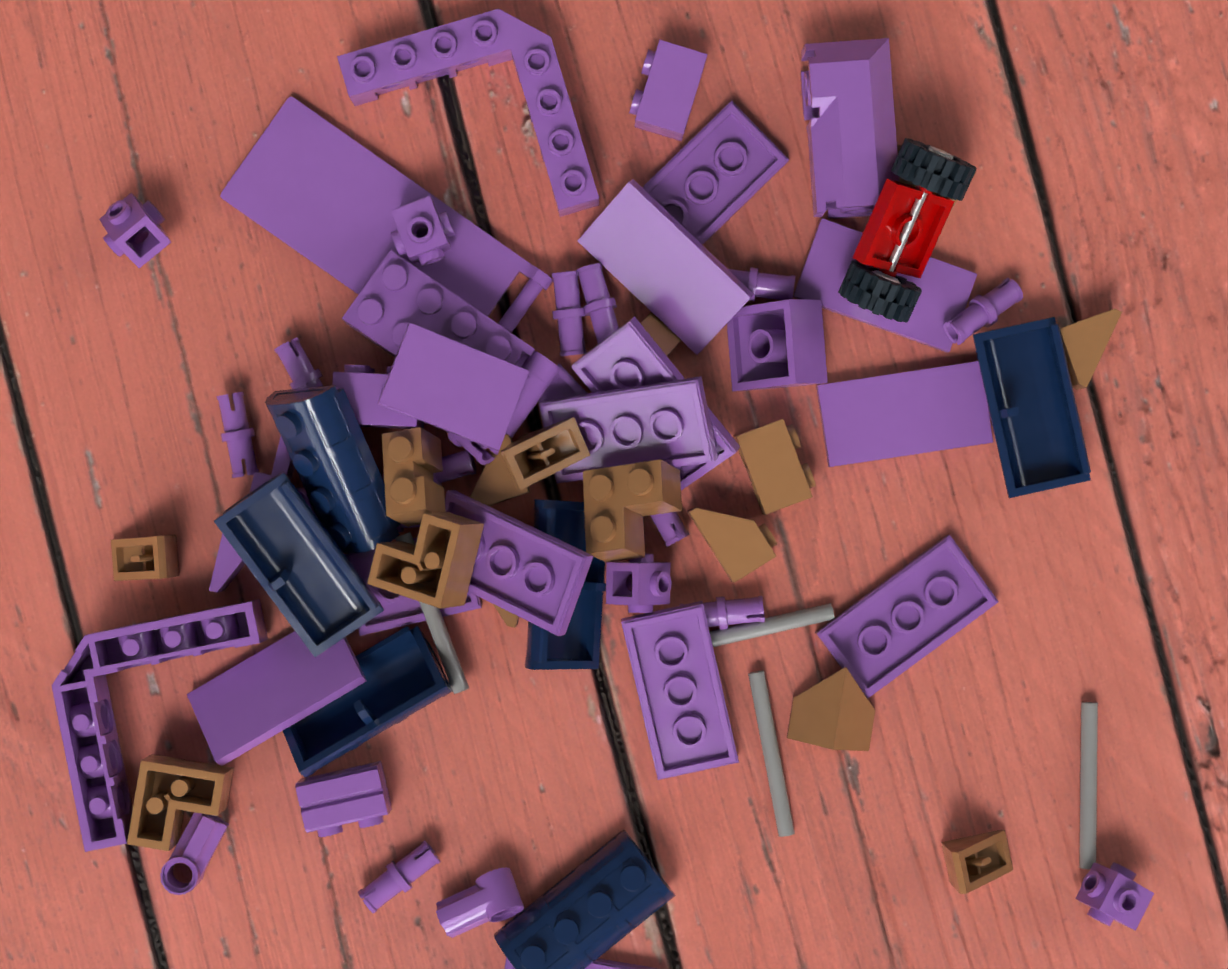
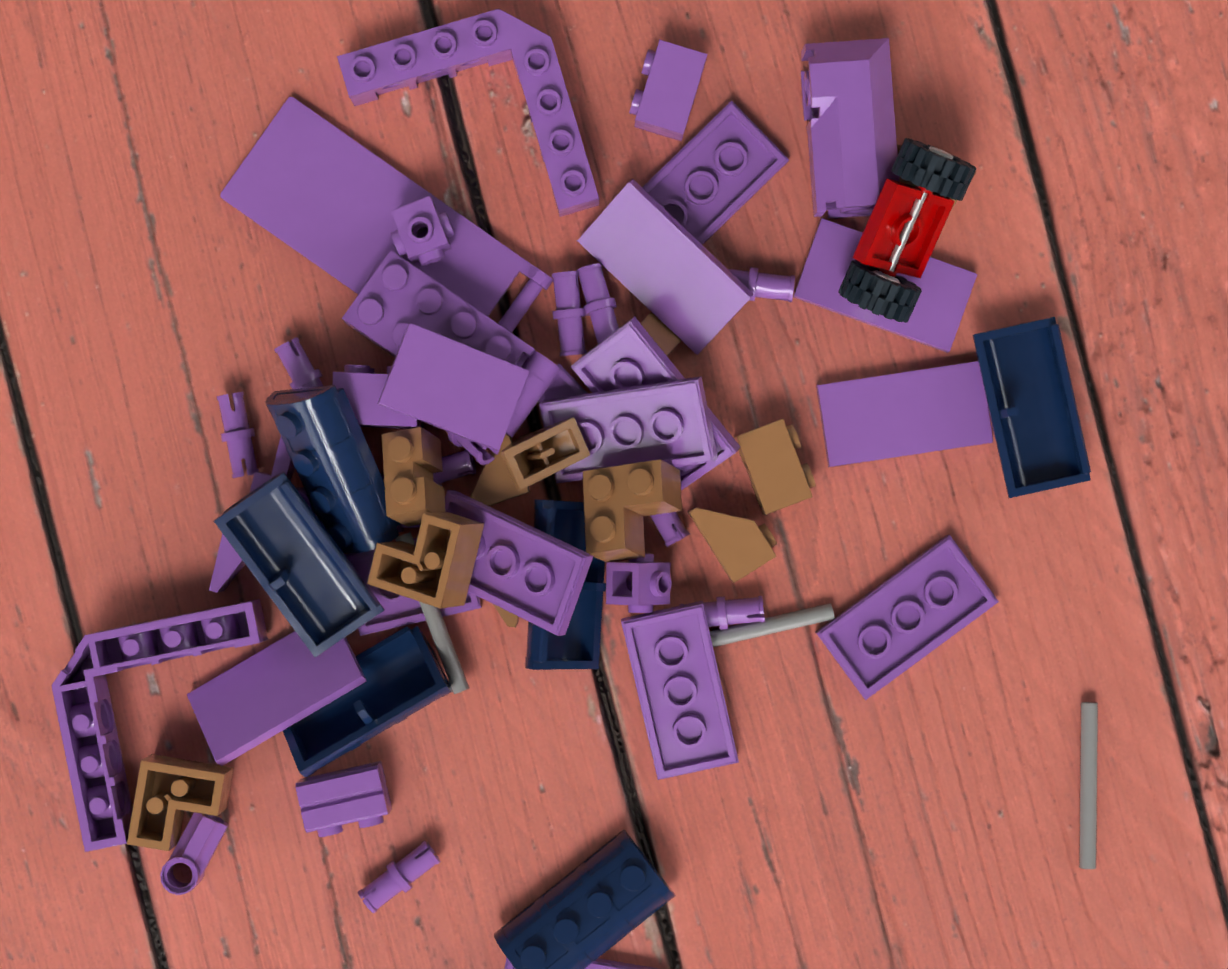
medium lavender brick [99,193,171,268] -> none
medium nougat slope [111,535,179,581] -> none
medium lavender piece [436,867,524,938] -> none
medium lavender slope [727,299,828,391] -> none
light grey bar [748,670,795,837] -> none
medium nougat slope [787,667,875,751] -> none
medium nougat slope [941,830,1013,894] -> none
medium lavender pin [943,278,1023,345] -> none
medium nougat slope [1060,309,1122,390] -> none
medium lavender brick [1075,862,1154,931] -> none

